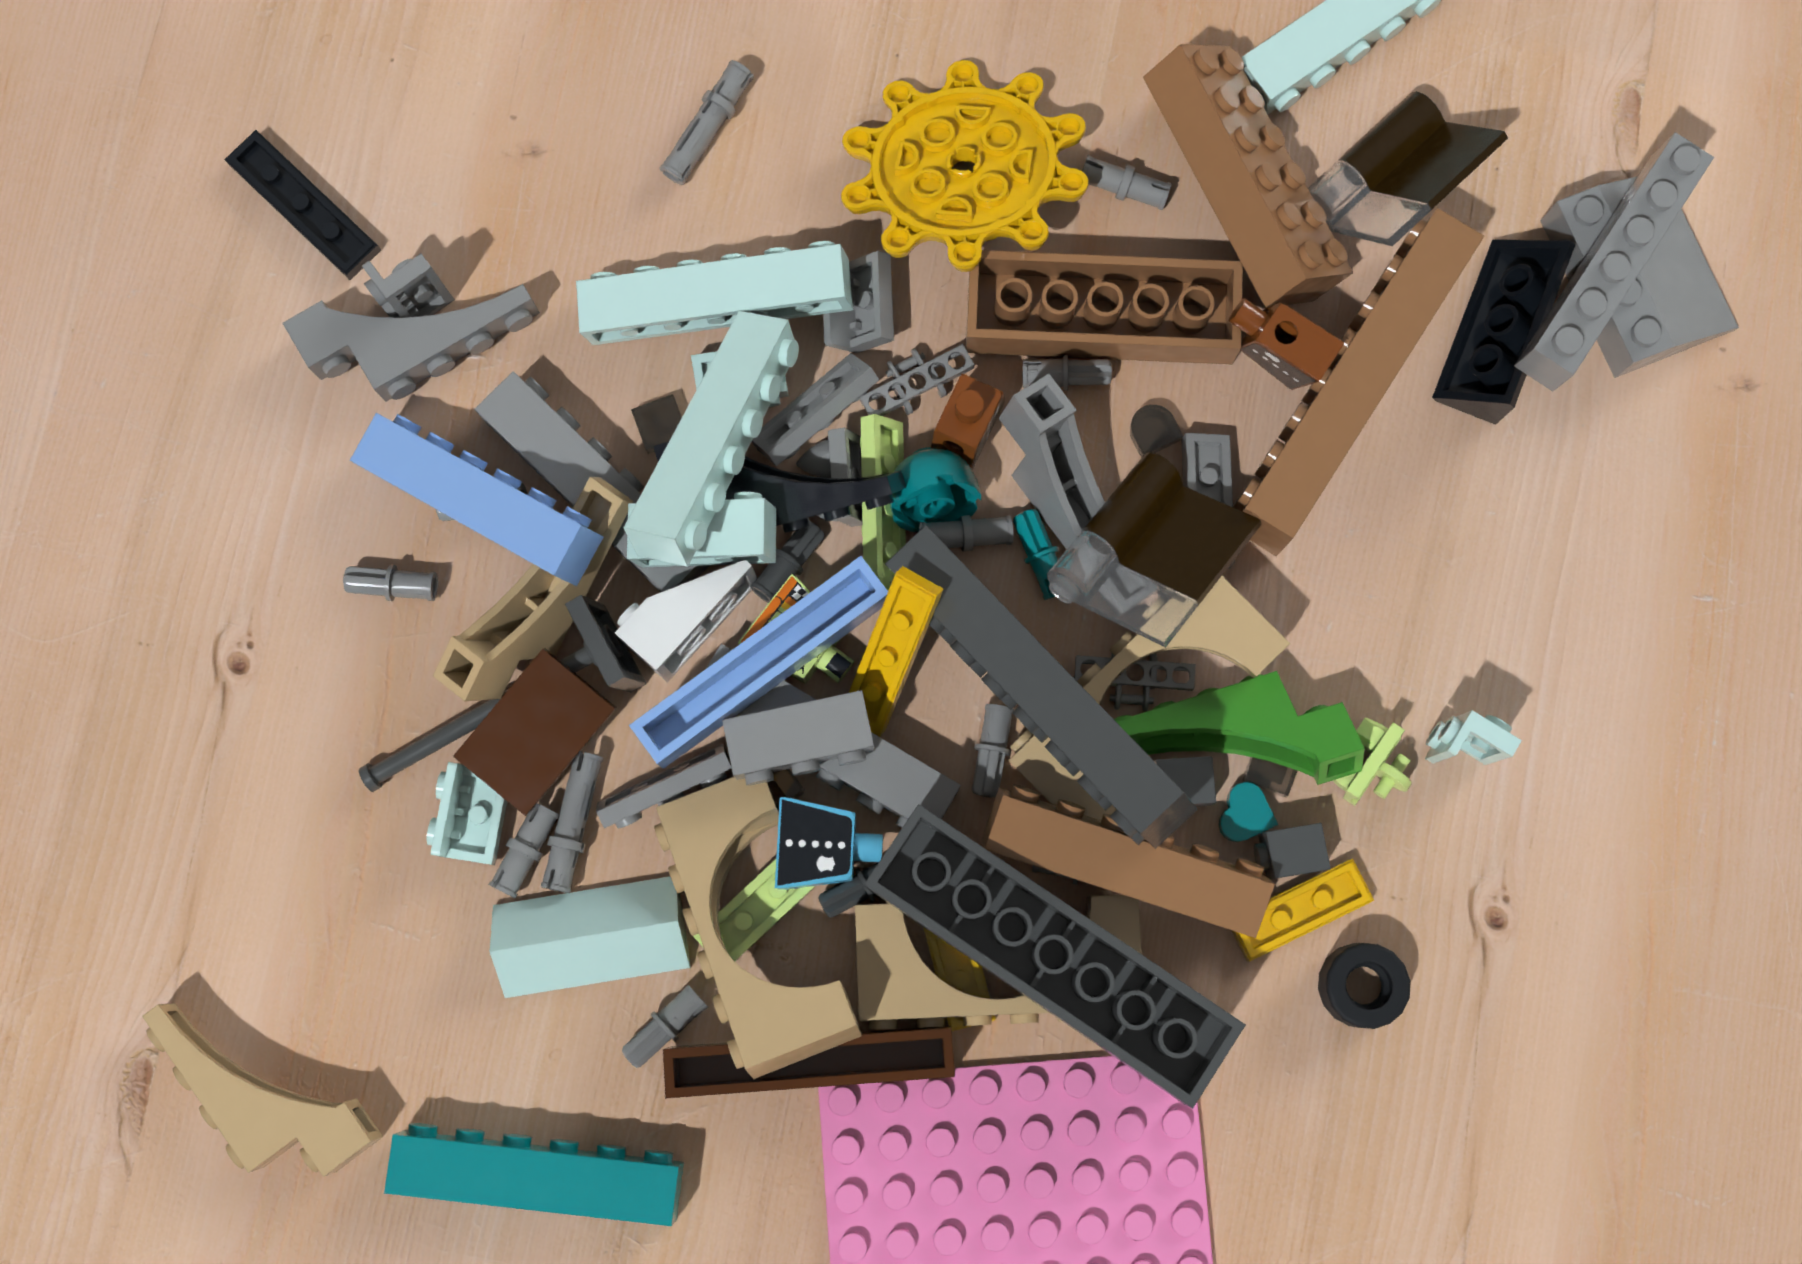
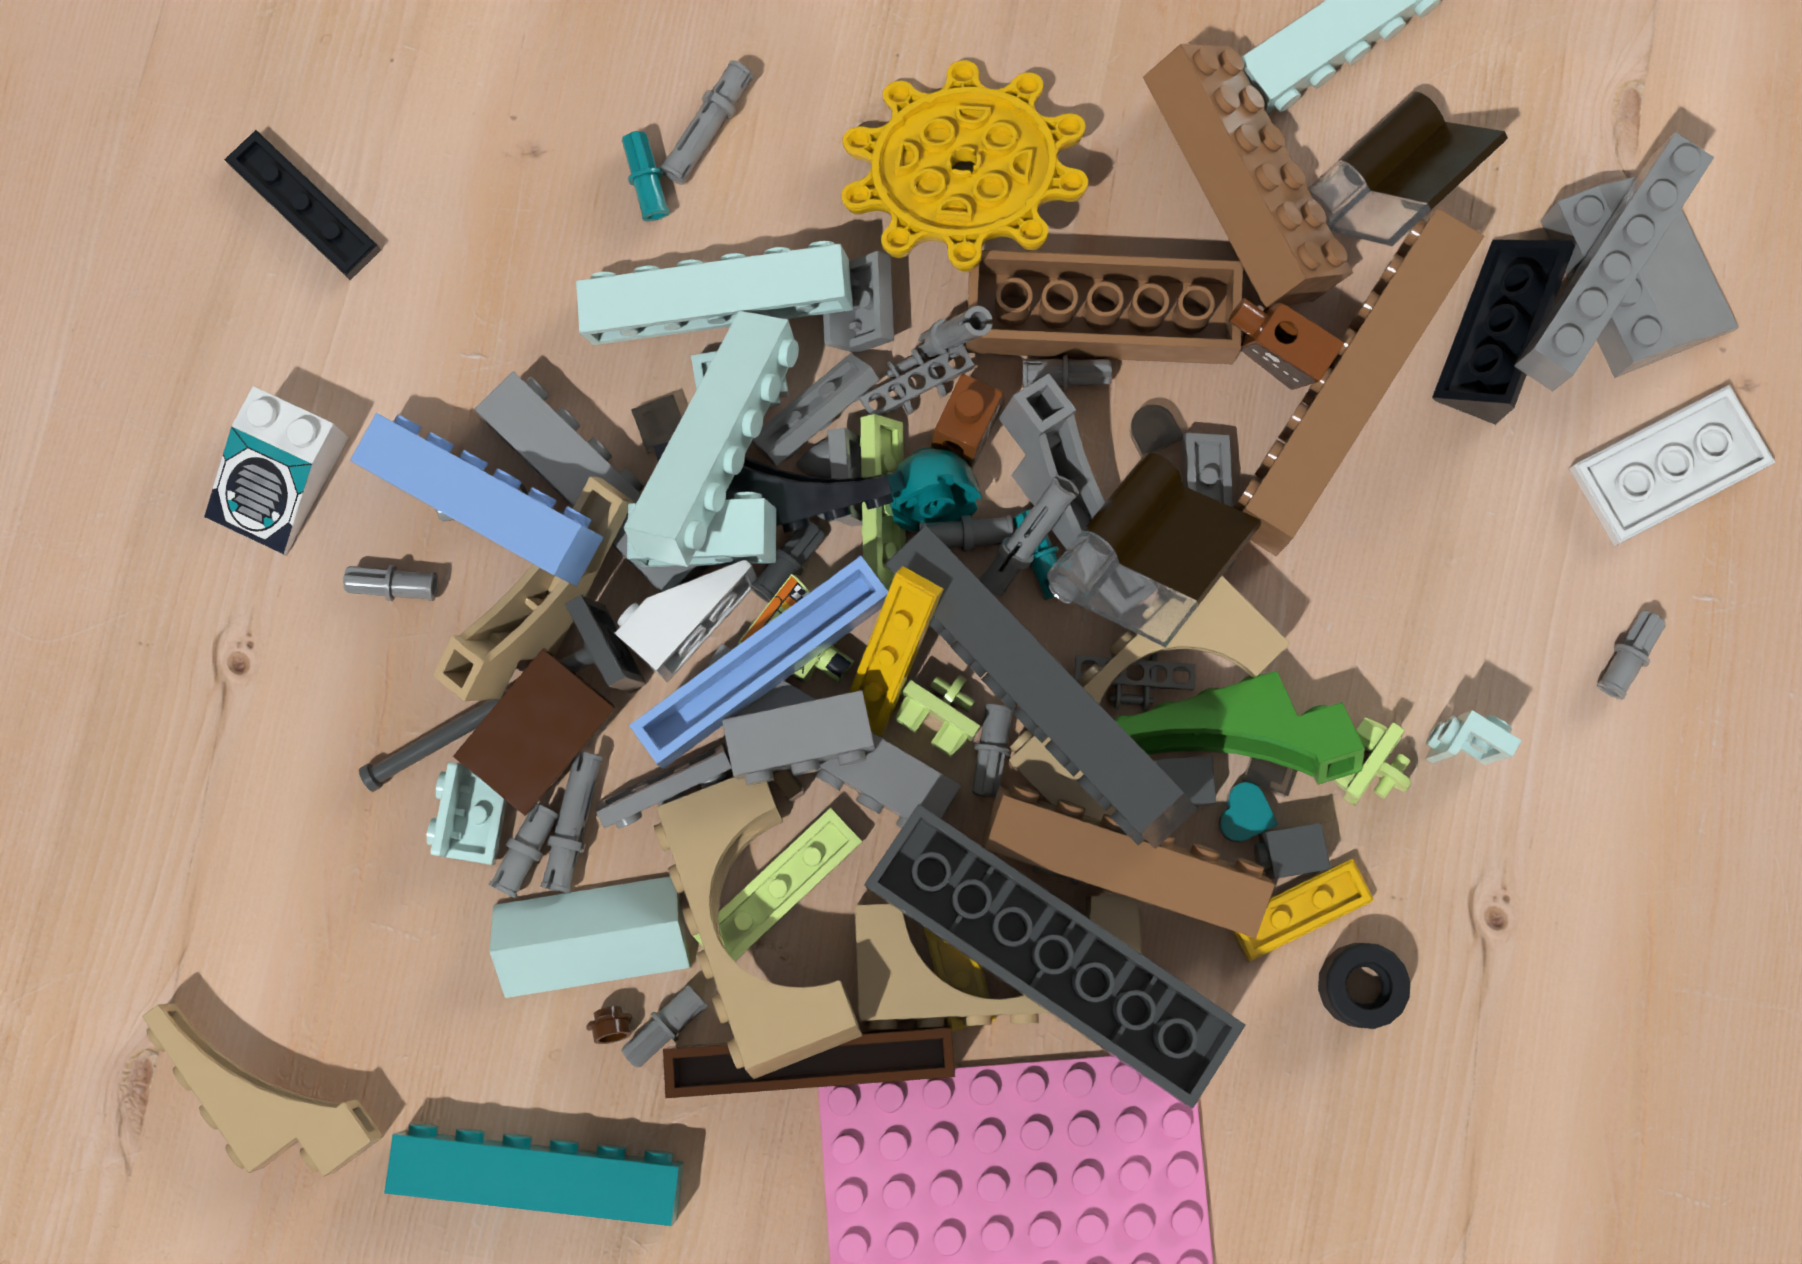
light grey arch [283,284,540,402] -> none
light grey bracket [362,254,454,318] -> none
black torso [775,797,883,890] -> none
dark grey axle [818,862,879,917] -> none
light grey pin [1082,155,1172,210] -> none
none -> slope [204,386,349,556]
none -> reddish brown plate [586,1006,633,1044]
none -> teal axle [622,131,670,222]
none -> yellowish green hips [895,675,980,757]
none -> light grey pin [918,306,992,359]
none -> light grey pin [980,475,1079,596]
none -> white tile [1569,385,1776,546]
none -> light grey axle [1597,611,1665,700]

